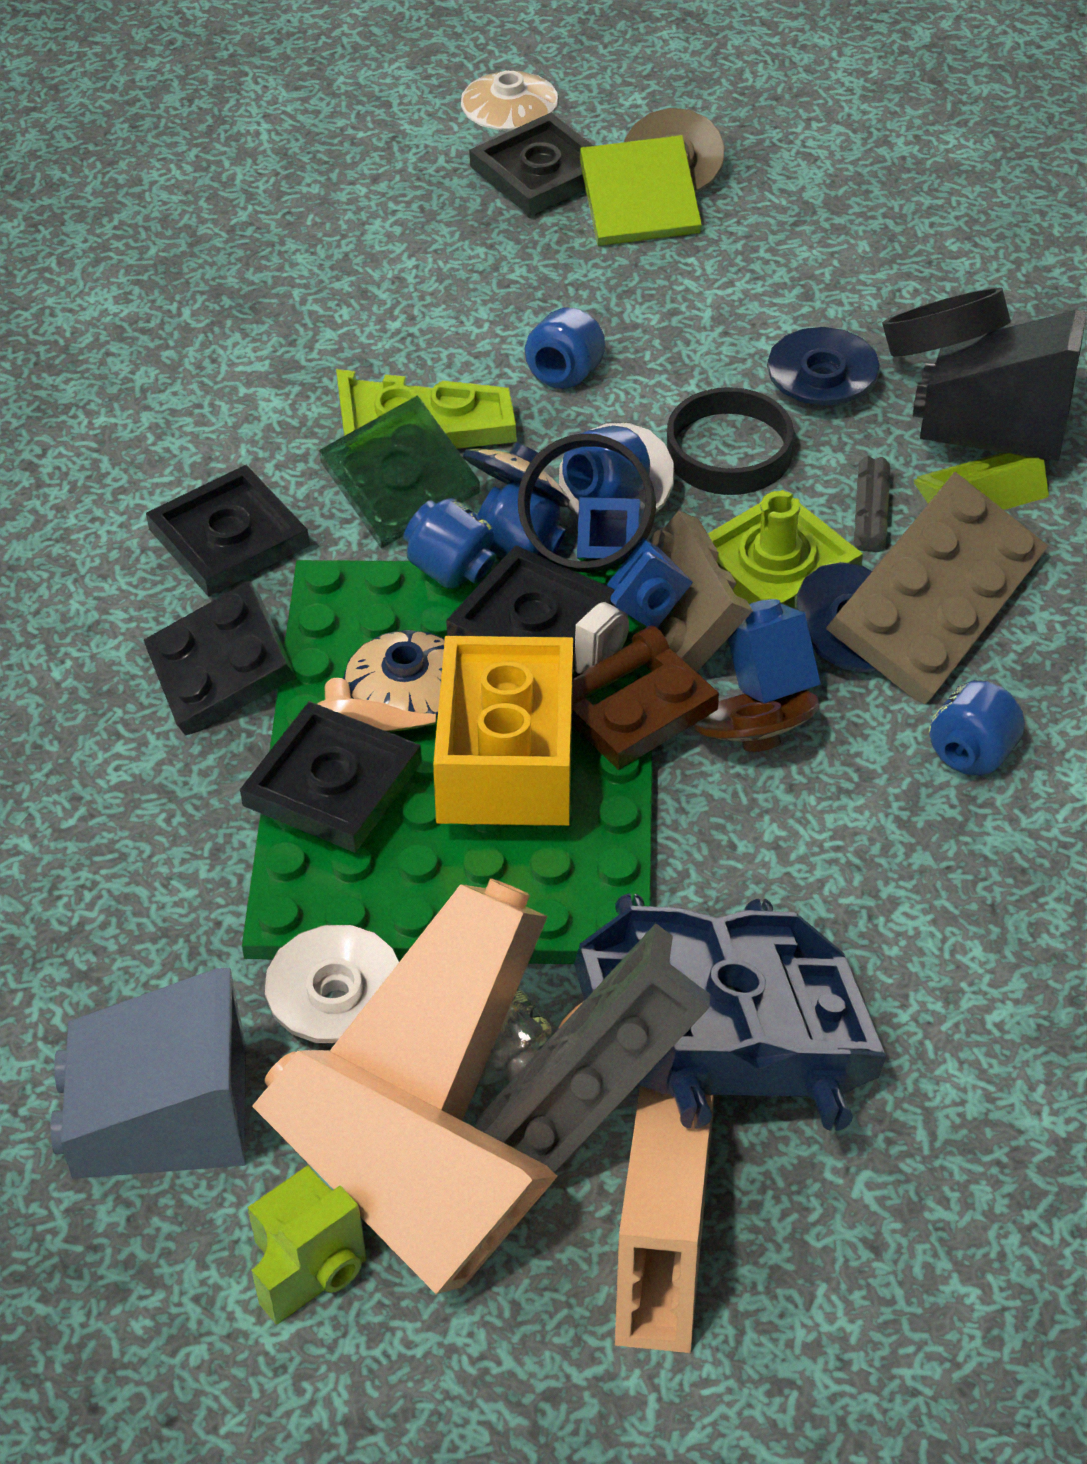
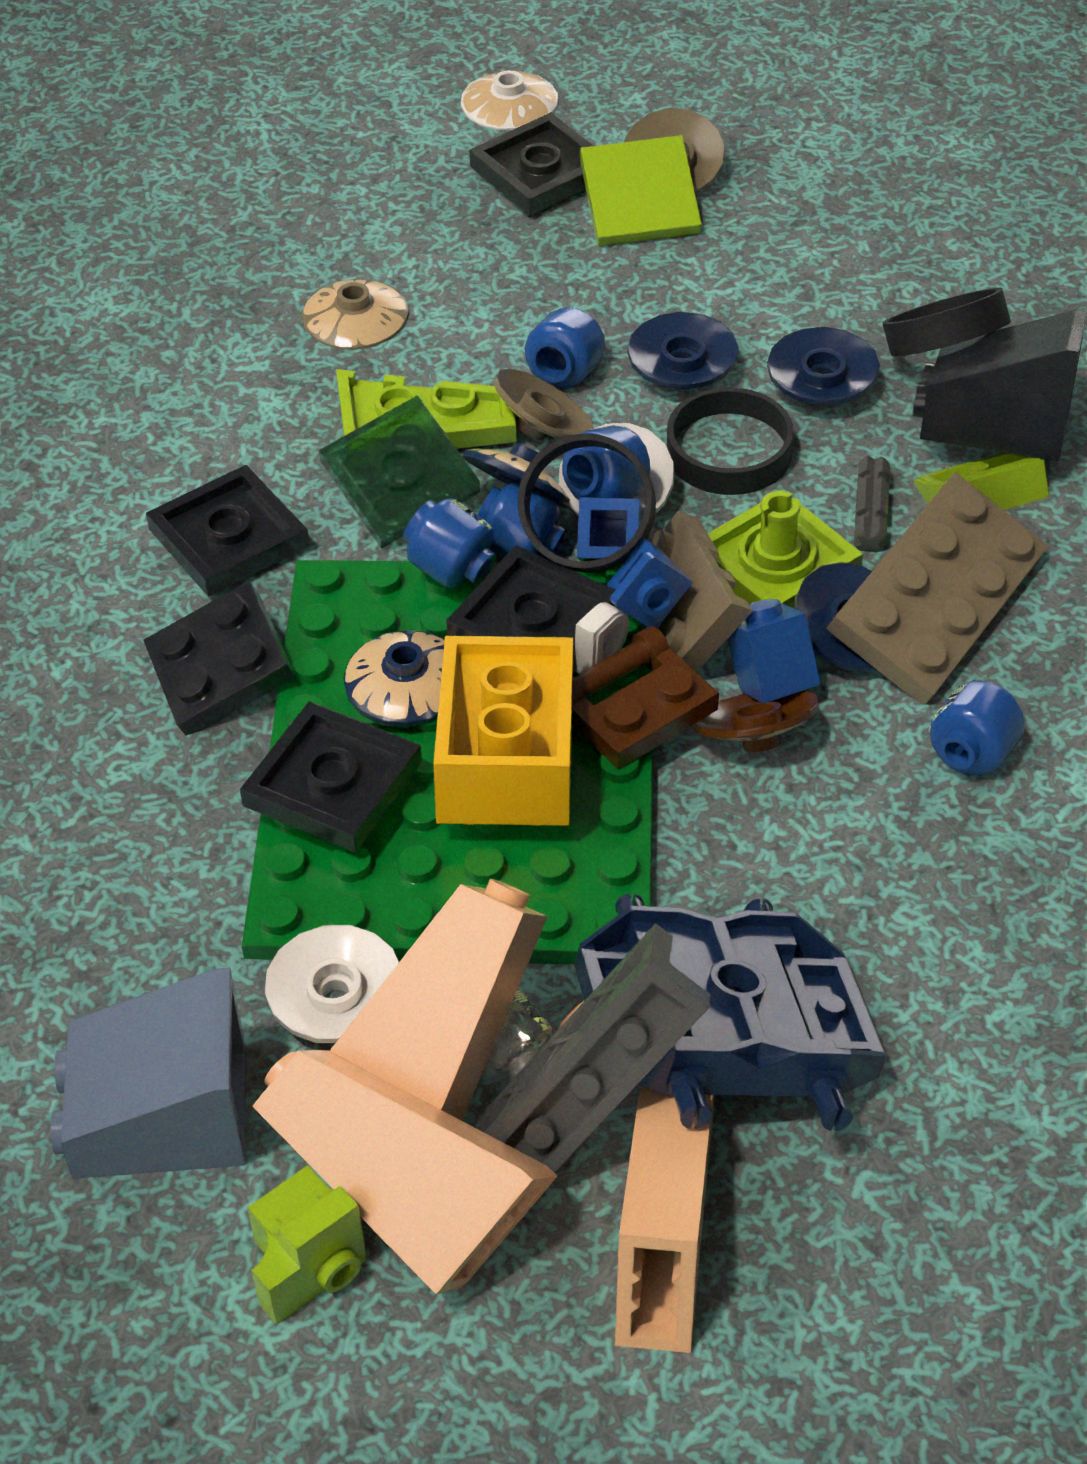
light nougat bar [317,678,436,732] -> none
none -> tan dish [302,279,409,350]
none -> dark tan dish [493,368,594,440]
none -> dark blue dish [627,312,739,389]

